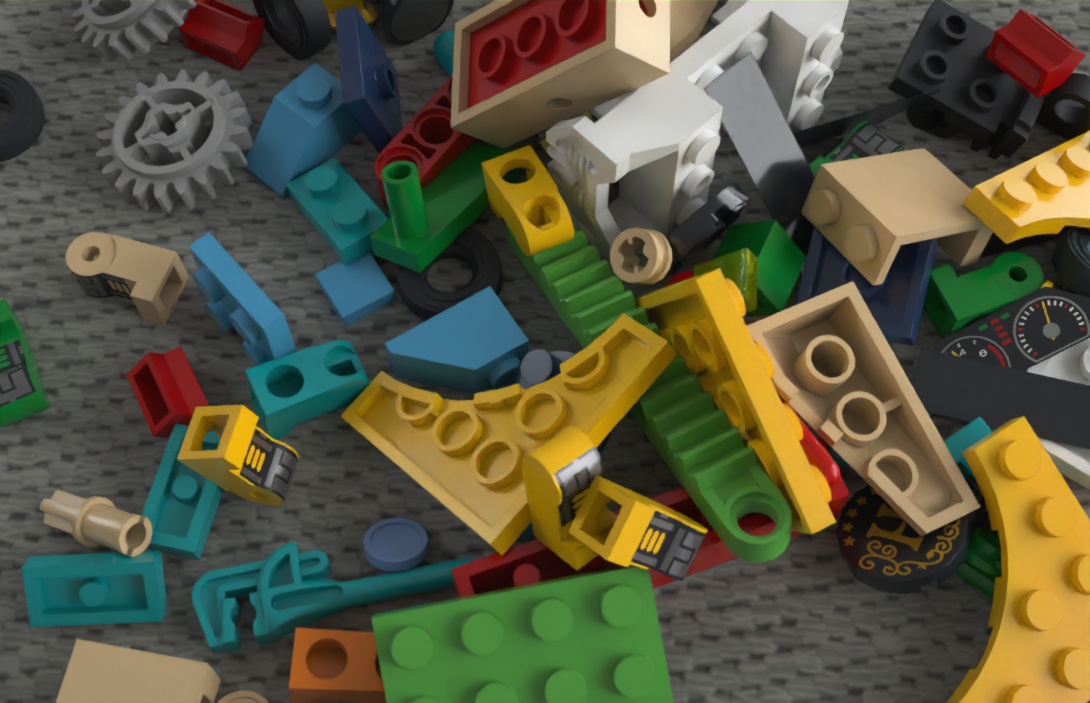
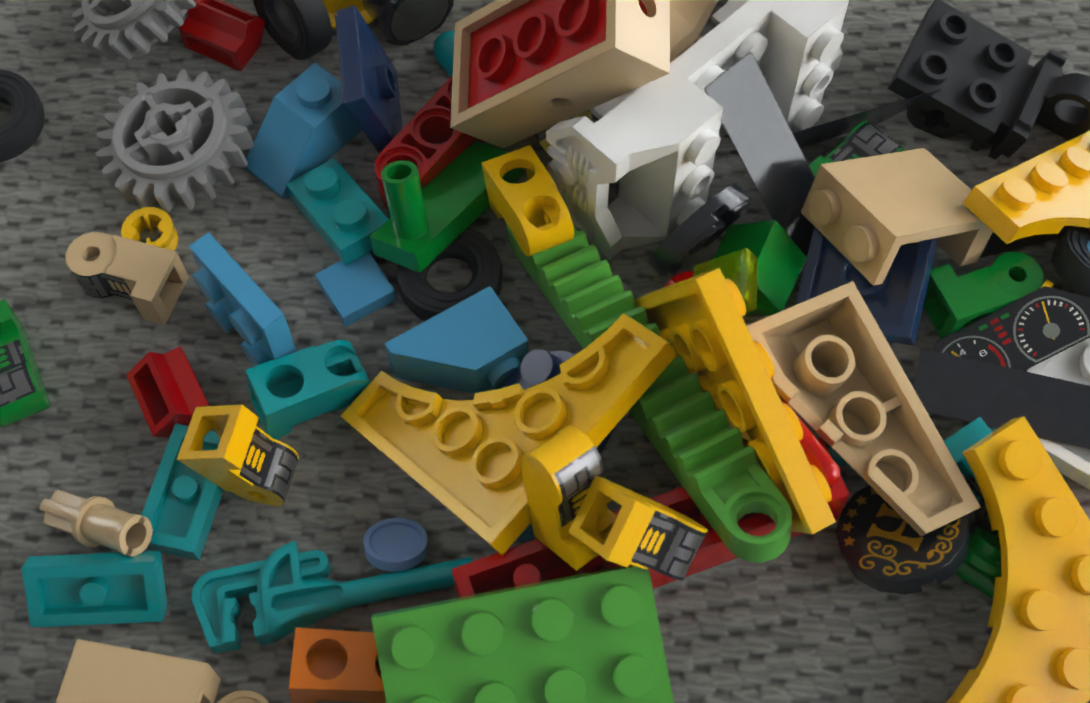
tan bush [610,228,672,284] -> none
red piece [986,9,1086,99] -> none
none -> yellow bush [121,207,179,251]

